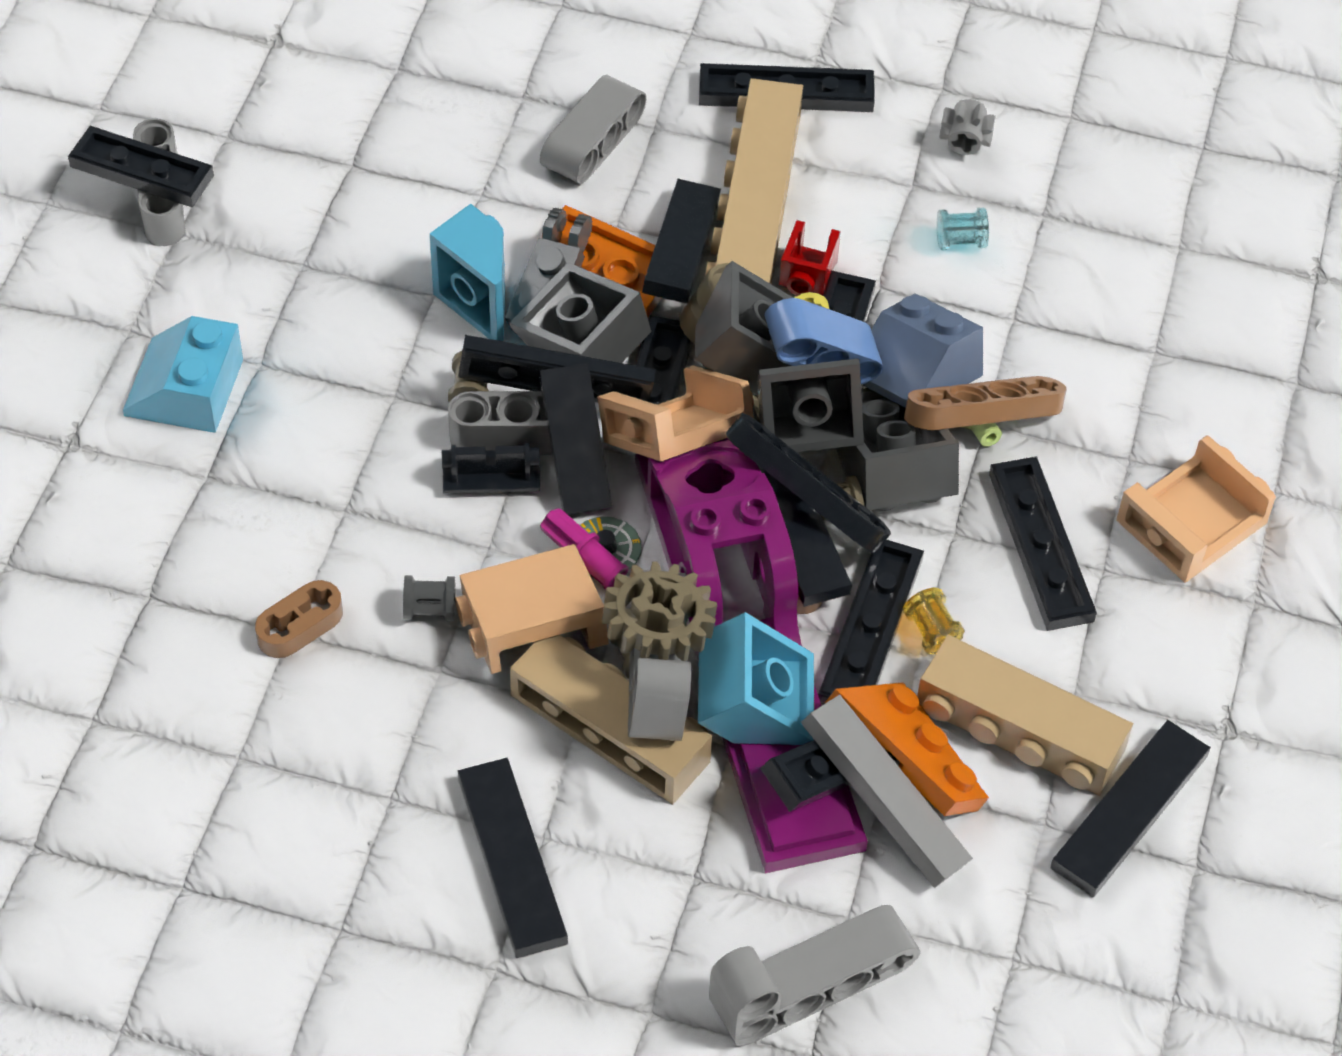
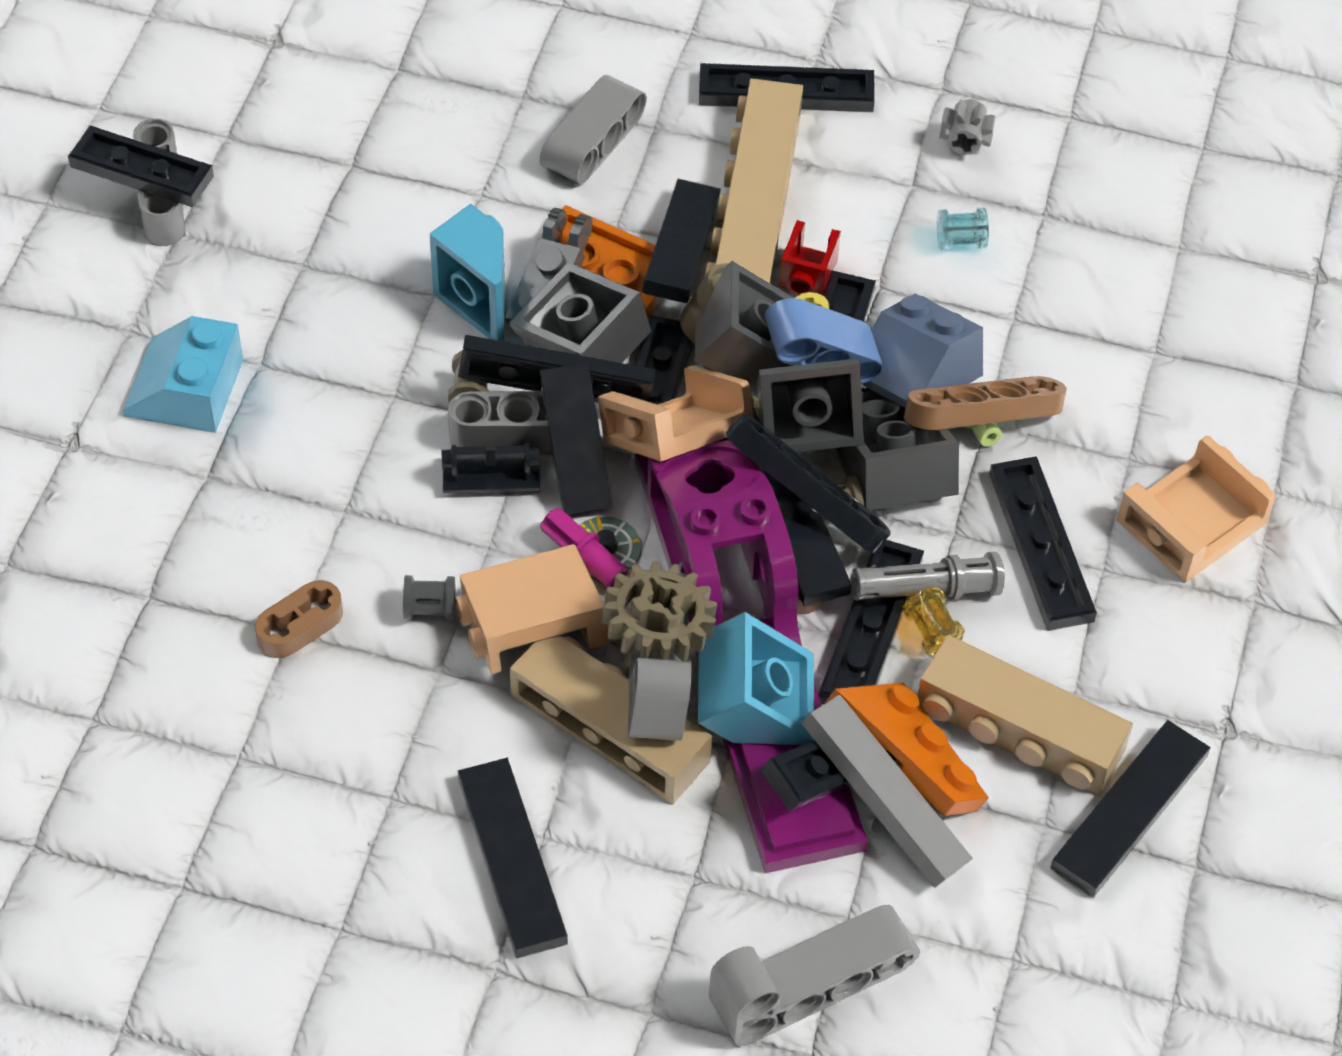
none -> light grey pin [850,552,1005,600]

